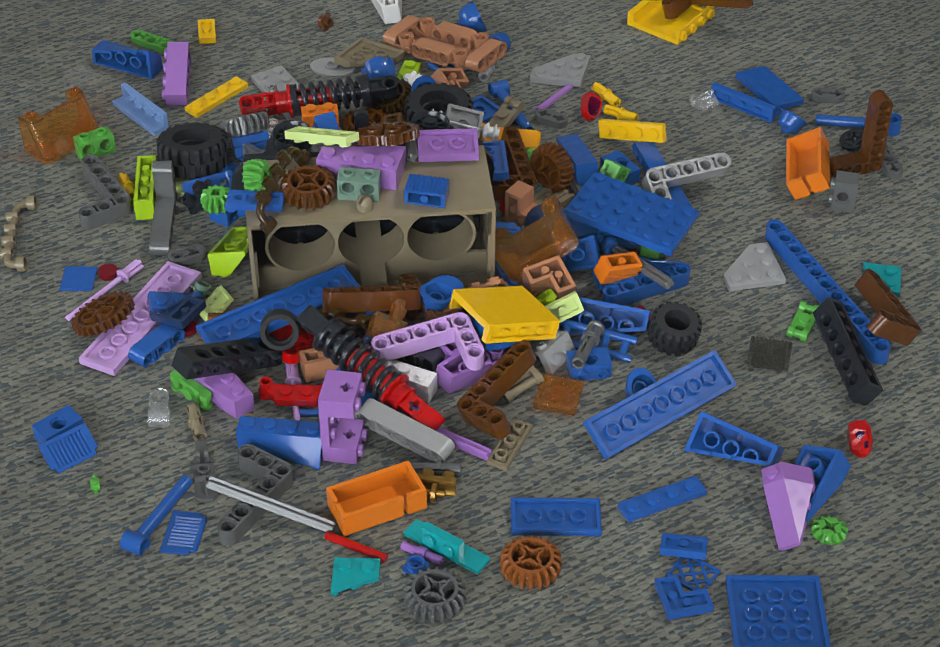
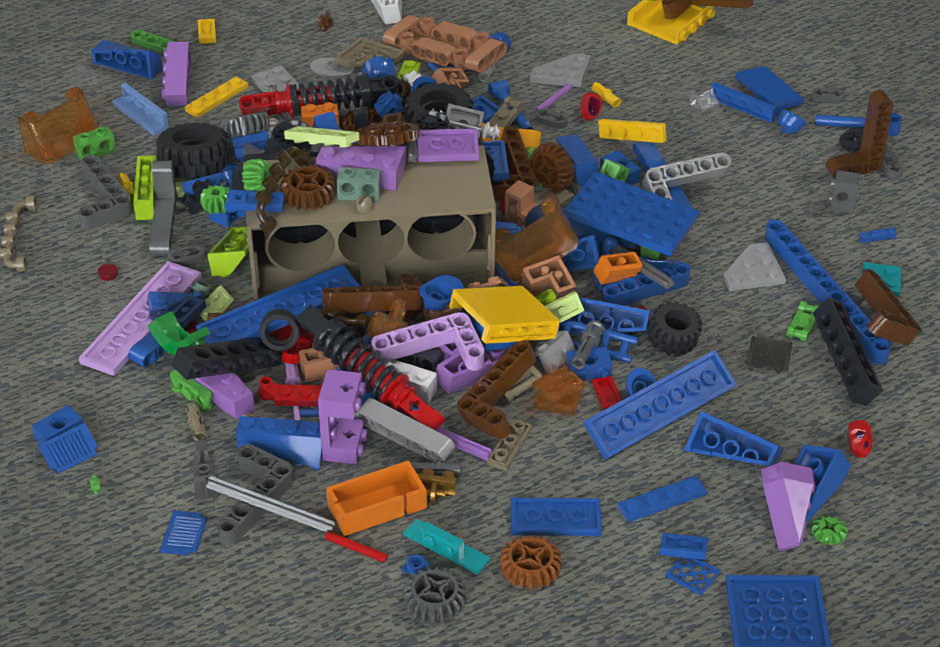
blue piece [60,265,98,292] -> none
lavender piece [65,259,144,321] -> none
reddish brown gear [71,291,135,337] -> none
blue piece [120,475,193,557] -> none
clear piece [148,388,171,428] -> none
teal wing [331,557,381,596] -> none
medium lavender bar [400,541,445,565] -> none
blue brick [404,174,450,208] -> none
blue cylinder [457,1,487,33] -> none
yellow axle [603,104,639,121] -> none
blue plate [654,575,714,620] -> none
orange piece [786,127,830,200] -> none
none -> green arch [147,311,210,356]
none -> blue brick [374,91,404,123]
none -> clear orange plate [532,366,585,406]
none -> red tile [592,376,622,411]
none -> blue axle [859,227,897,243]

